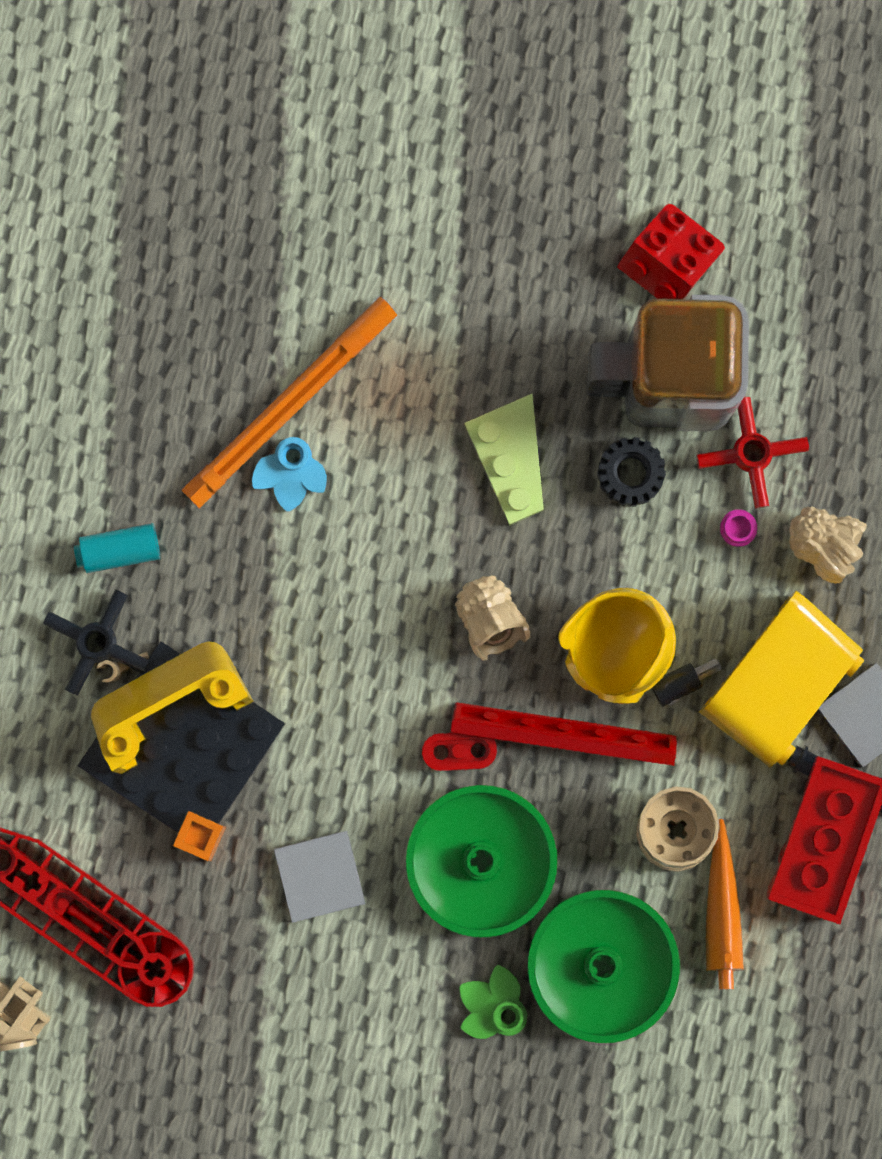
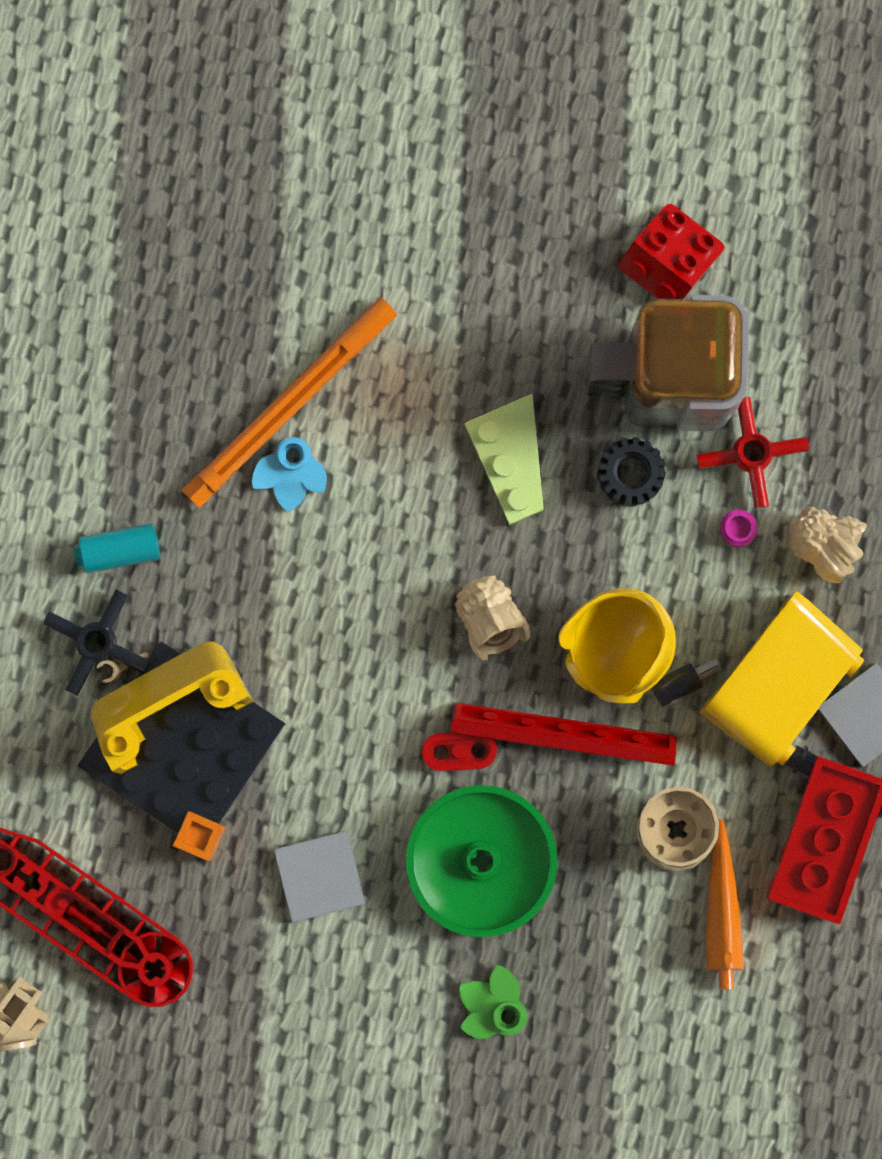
green dish [527,890,680,1043] -> none

